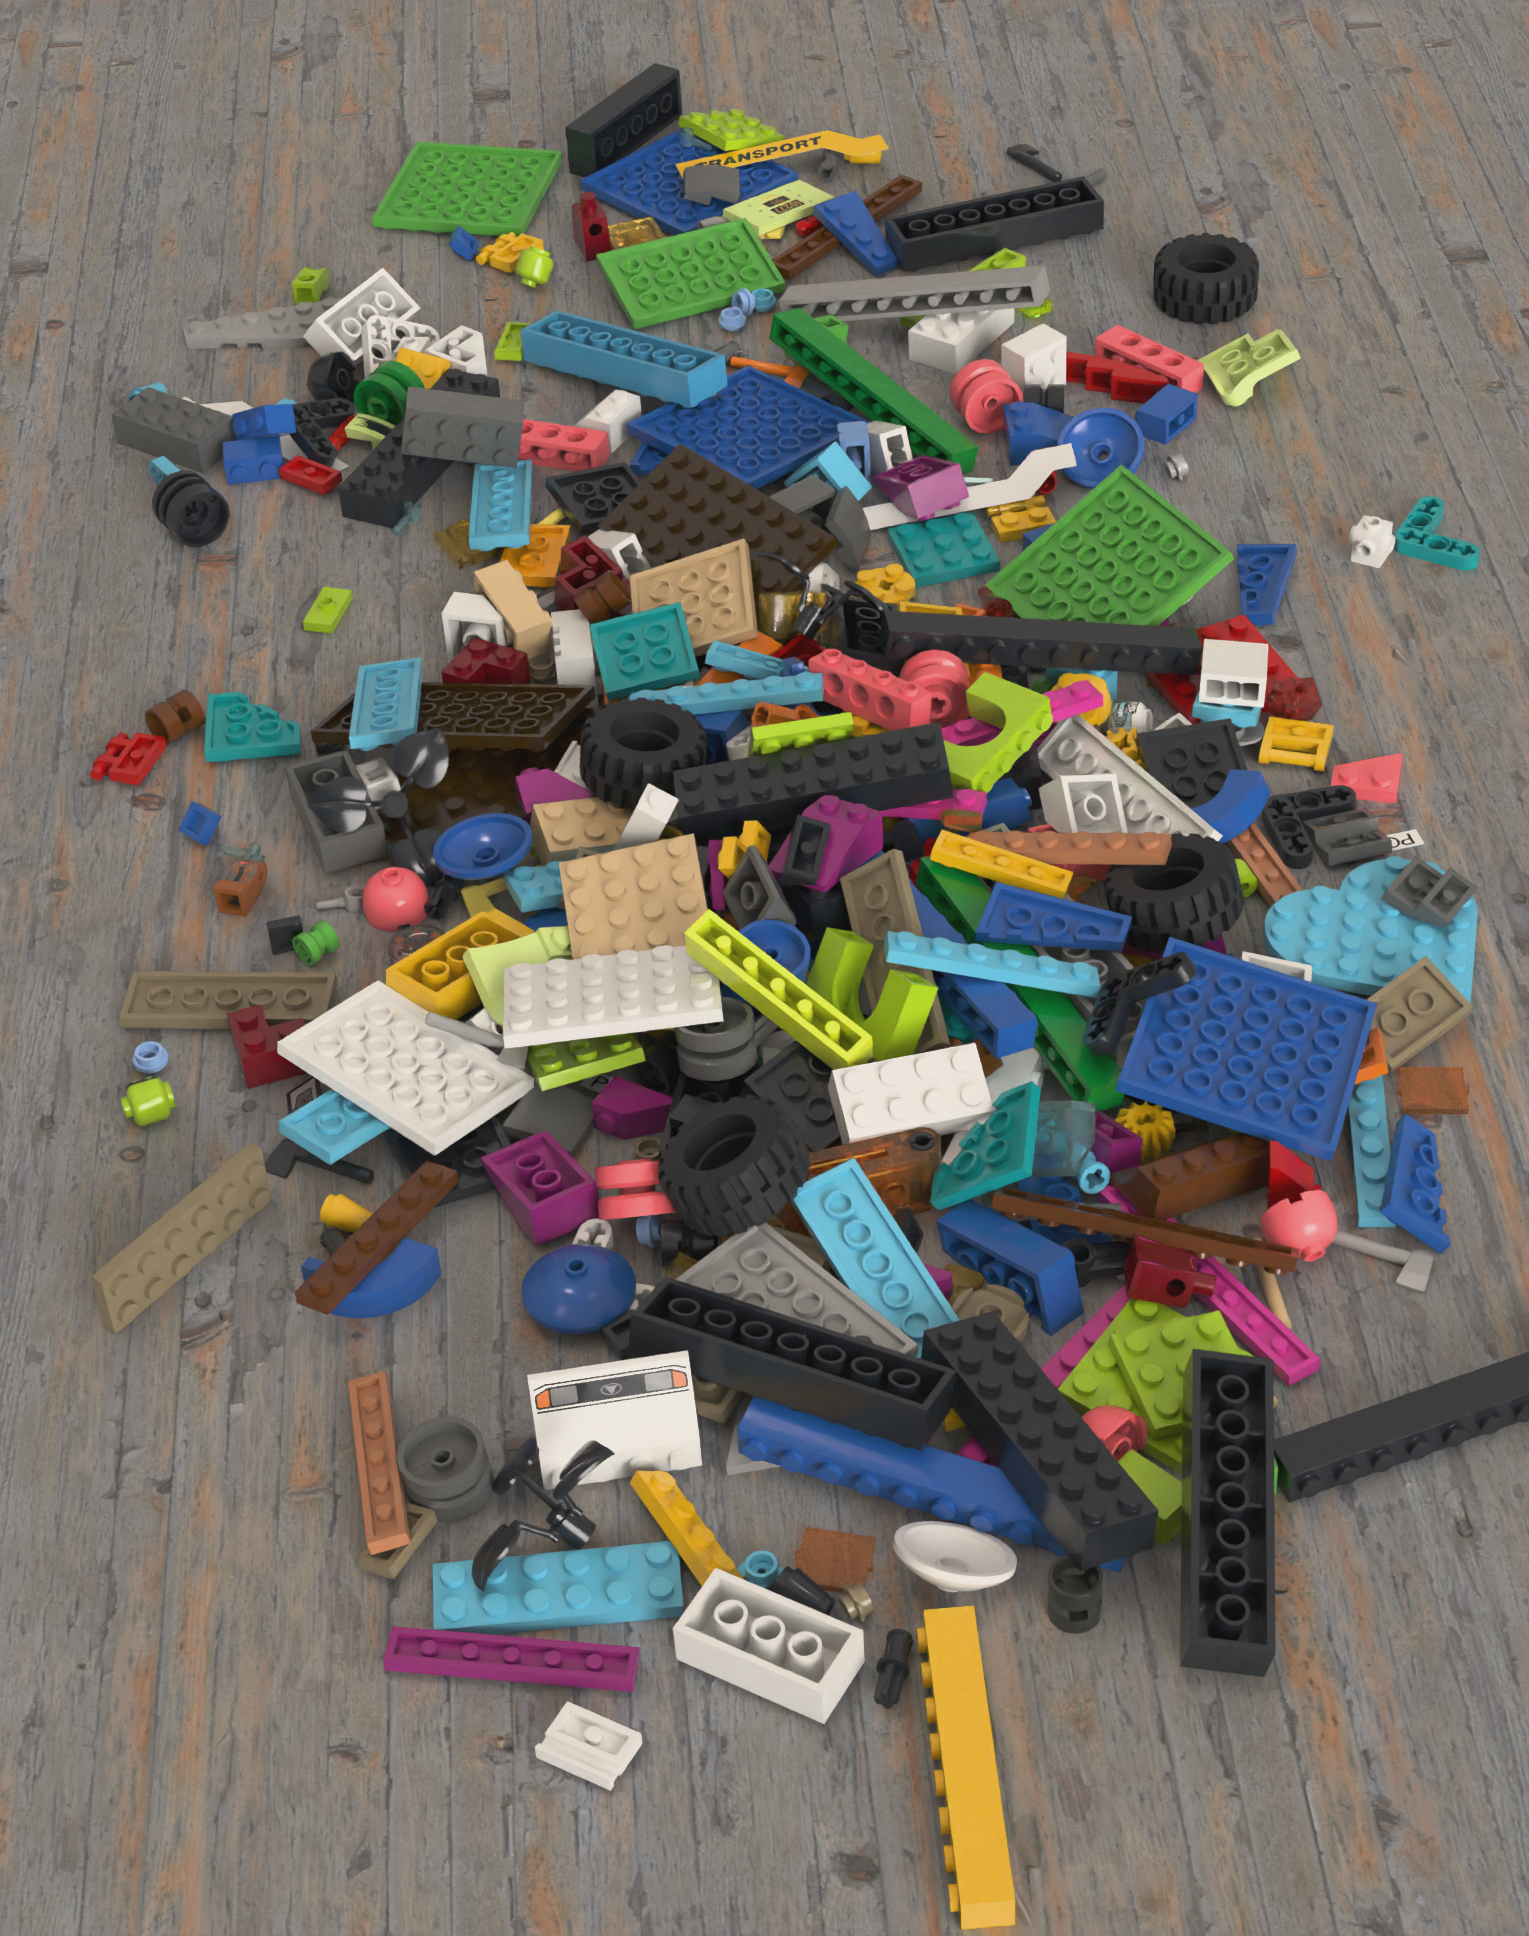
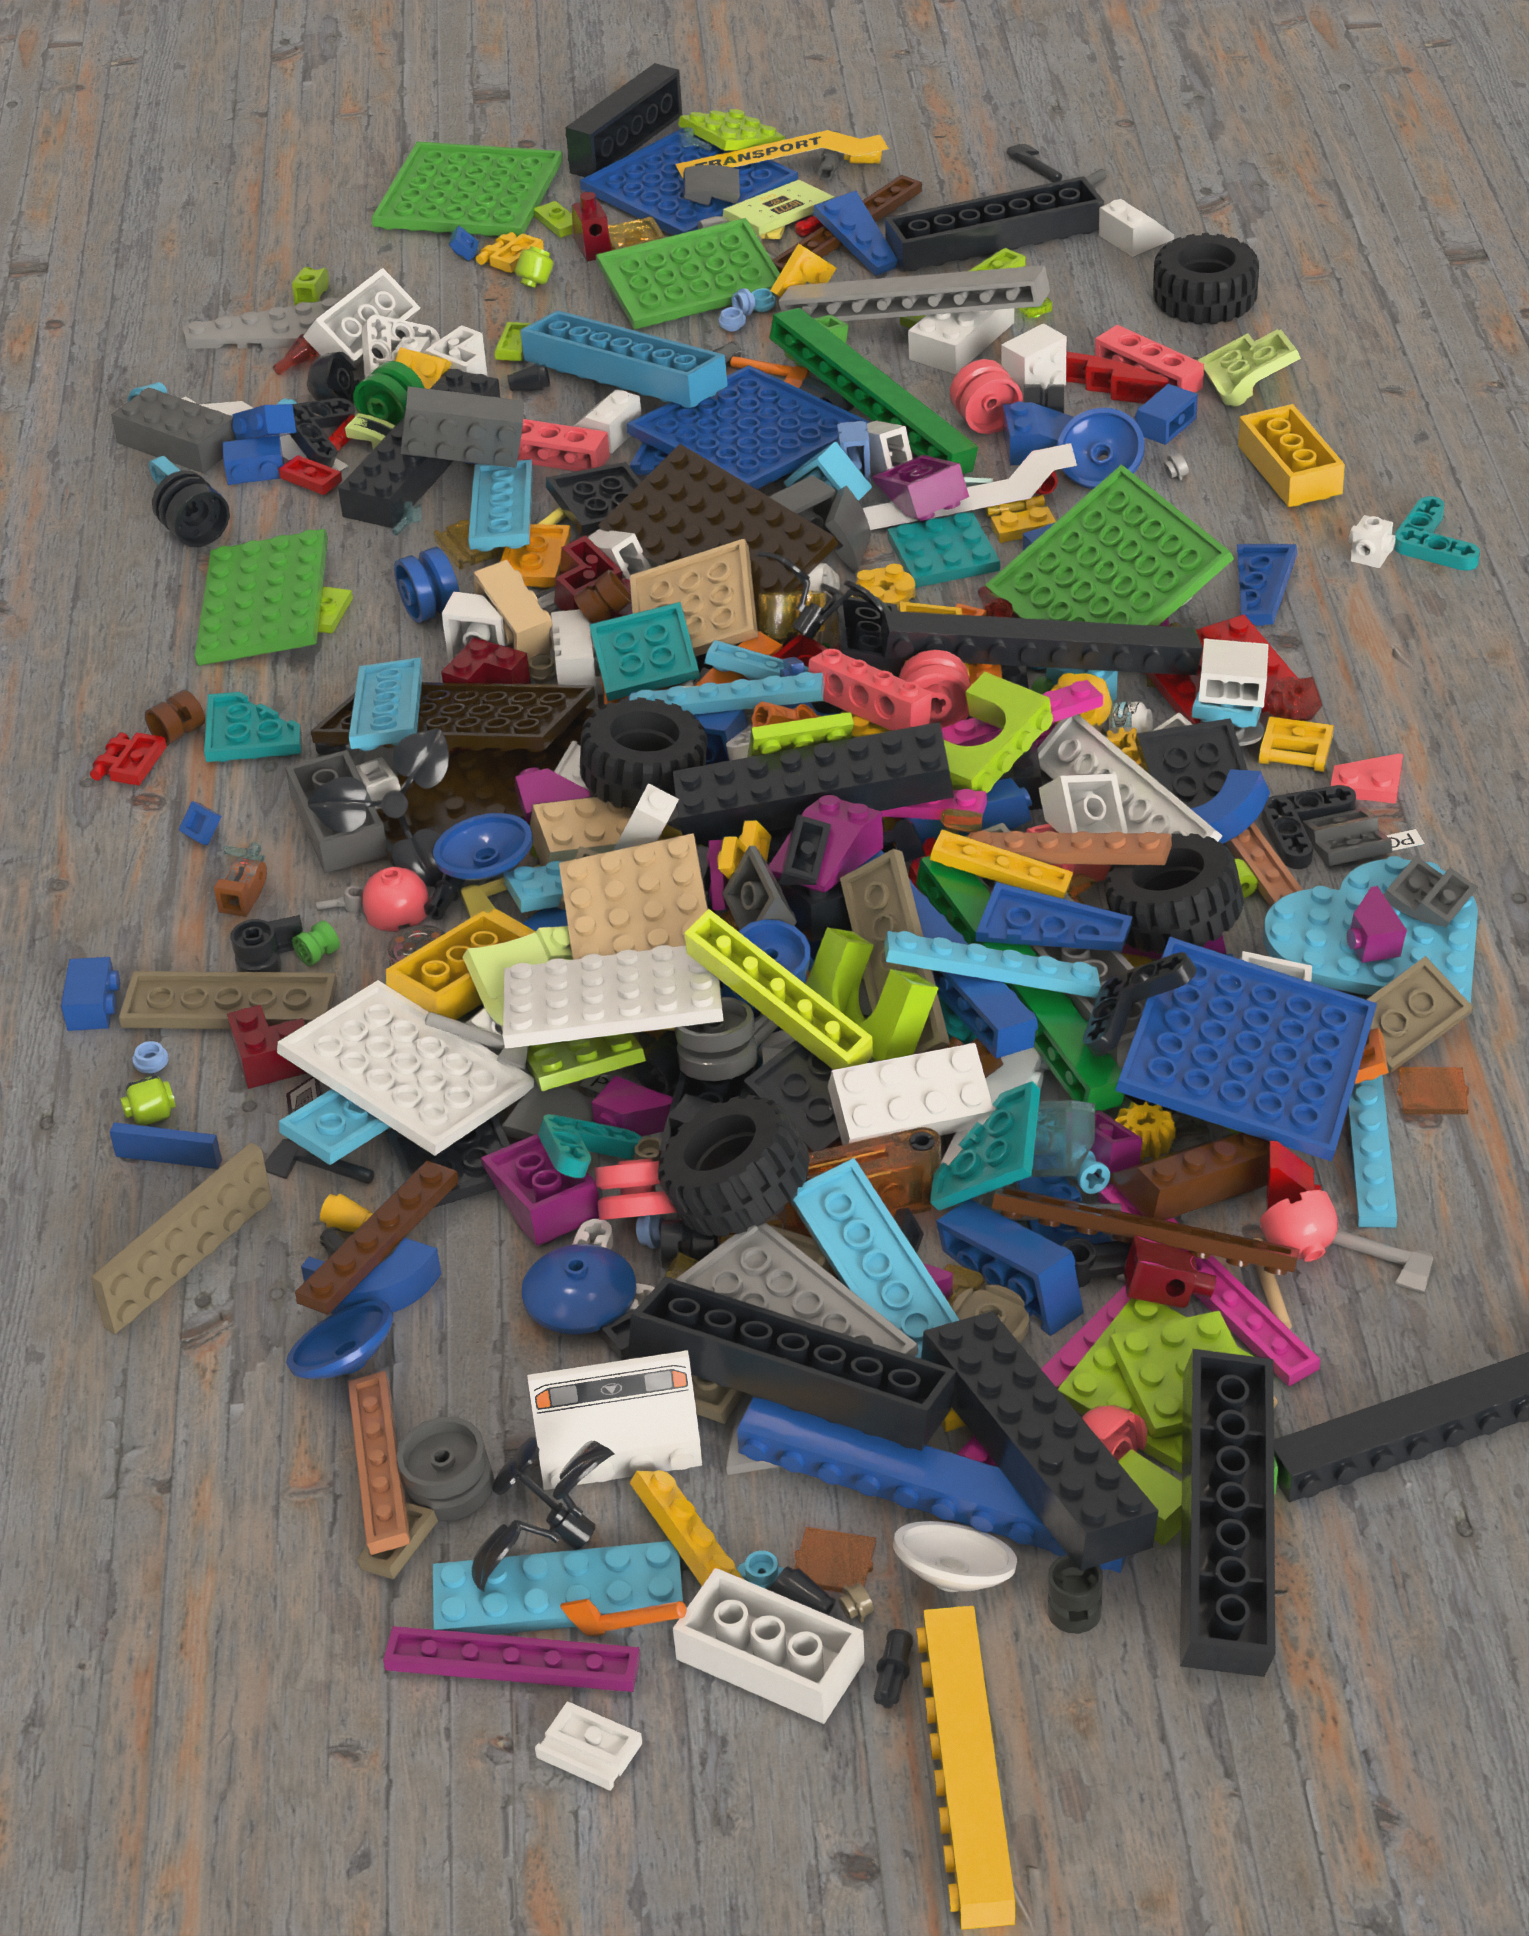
blue wing [1380,1114,1450,1254] -> none
none -> blue brick [61,957,120,1031]
none -> blue tile [109,1122,222,1169]
none -> bright green plate [195,529,328,666]
none -> black wheel [230,919,282,972]
none -> clear red cone [273,334,319,375]
none -> blue dish [286,1301,393,1379]
none -> blue wheel [394,546,460,623]
none -> black cone [507,363,550,391]
none -> lime plate [534,201,573,238]
none -> teal beam [538,1114,642,1178]
none -> orange piece [560,1599,687,1637]
none -> yellow plate [770,243,837,297]
none -> white slope [1099,199,1174,257]
none -> yellow brick [1238,404,1345,507]
none -> magenta slope [1347,886,1407,963]

